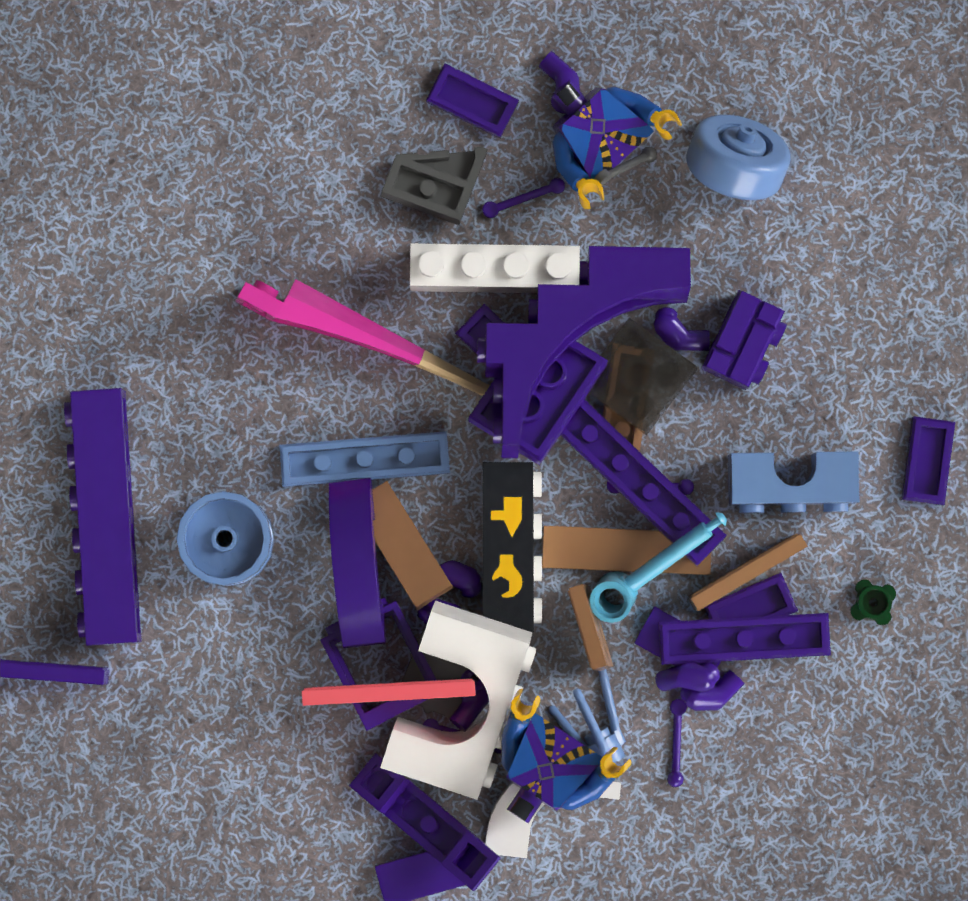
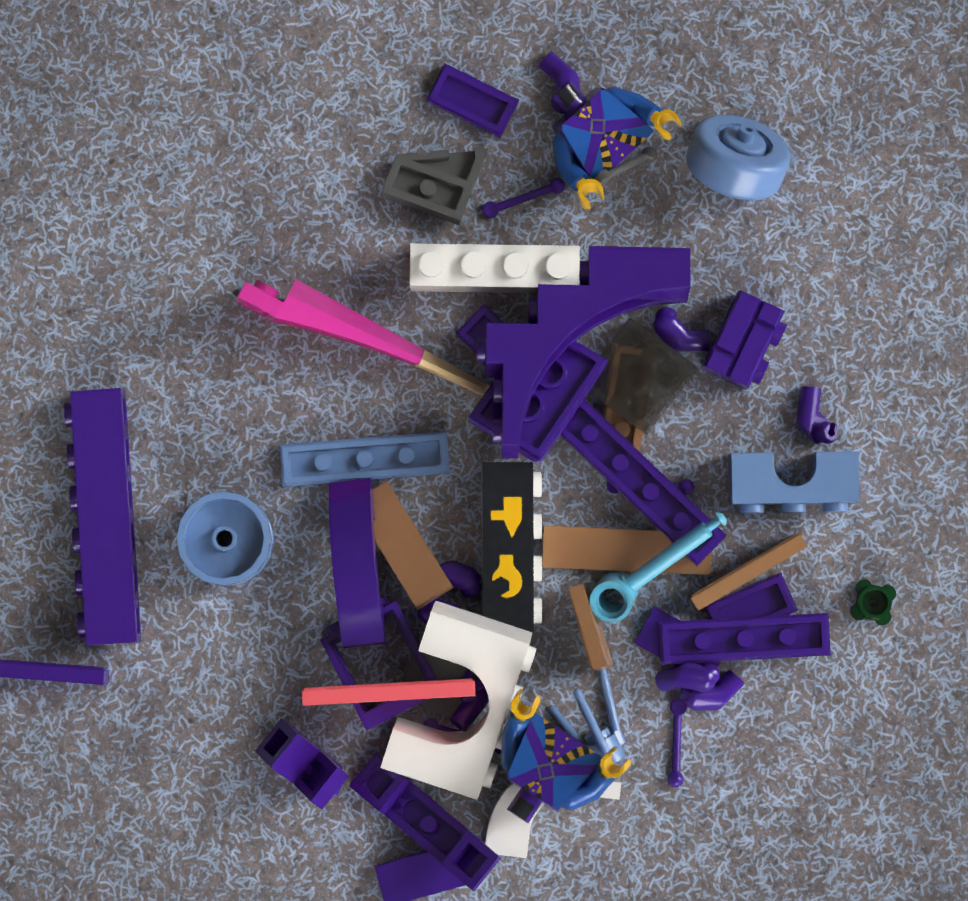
dark purple tile [901,416,955,506] -> none
none -> dark purple brick [255,718,349,809]
none -> dark purple arm [796,386,838,446]

